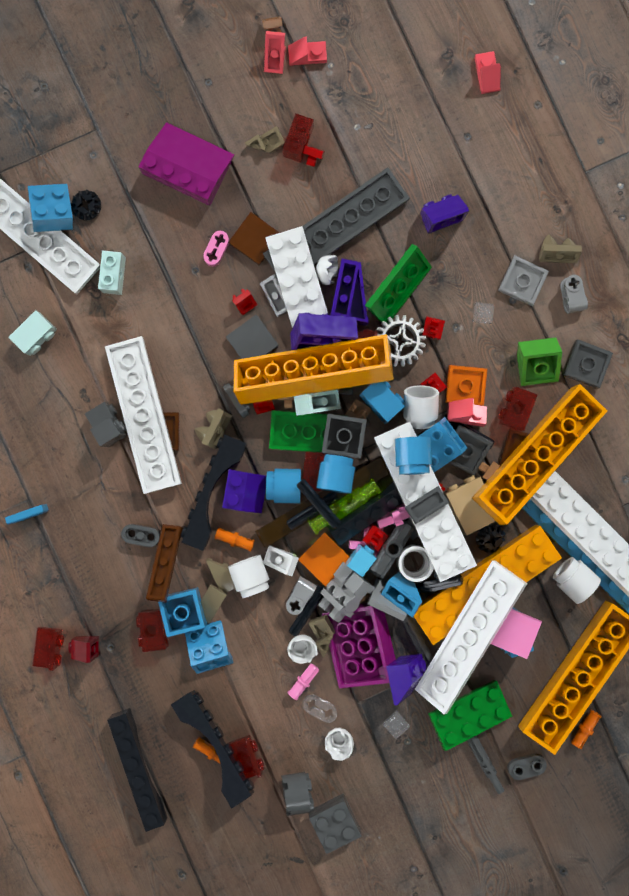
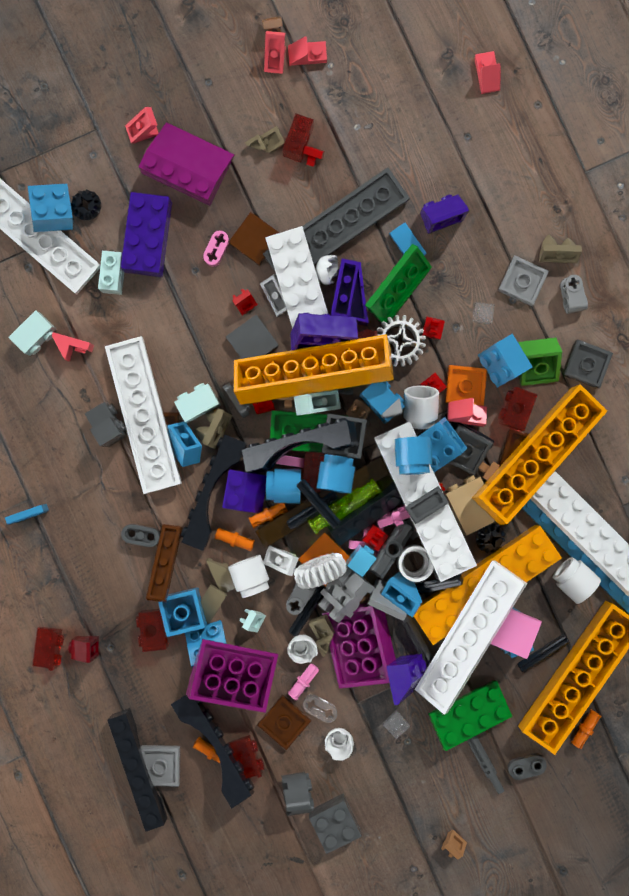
none -> coral slope [52,332,94,361]
none -> dark purple brick [121,192,172,278]
none -> coral slope [125,107,158,144]
none -> light grey tile [141,745,180,786]
none -> dark azure slope [167,421,202,467]
none -> light aqua brick [174,383,220,423]
none -> magenta slope [186,639,278,713]
none -> light aqua tile [240,609,266,633]
none -> black arch [242,418,359,474]
none -> orange pin [249,503,288,528]
none -> reddish brown tile [257,694,311,750]
none -> bright pink beam [276,455,305,468]
none -> white gear [294,553,347,589]
none -> light grey slope [381,398,403,418]
none -> dark azure tile [389,223,427,256]
none -> medium nougat tile [441,830,467,860]
none -> dark azure brick [478,333,532,388]
none -> black axle [517,634,570,673]

